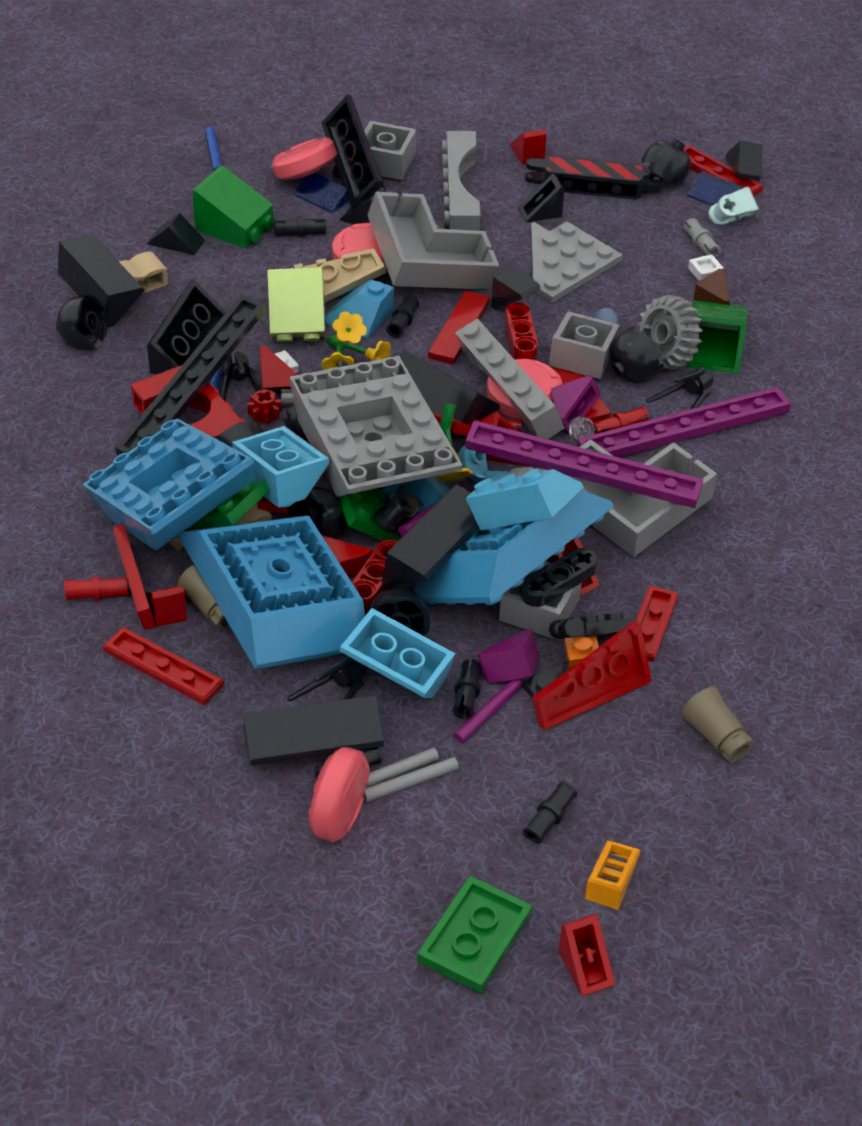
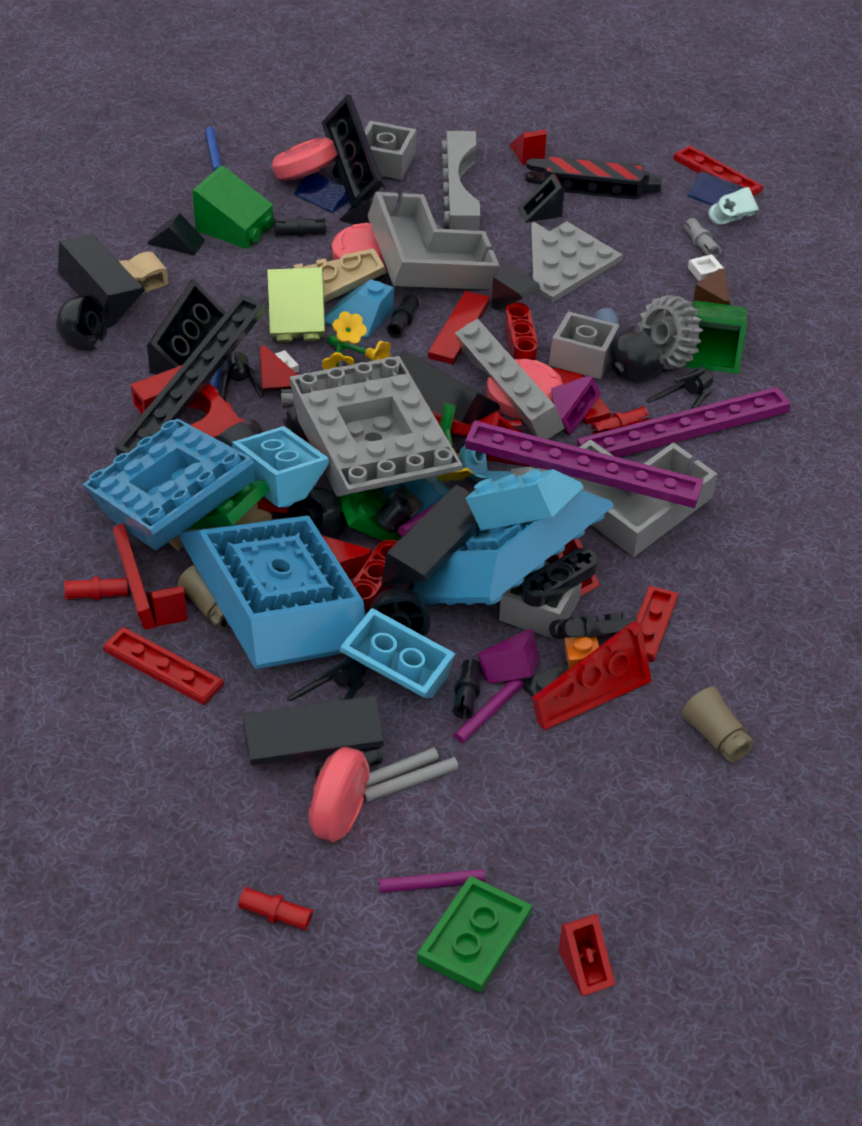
red gear [247,390,282,424] -> none
black pin [523,781,577,845] -> none
clear plate [569,416,595,444] -> none
light orange slope [585,840,640,910] -> none
black cylinder [641,138,691,185] -> none
black slope [725,140,763,181] -> none
none -> red pin [238,886,313,931]
none -> magenta bar [379,869,485,893]

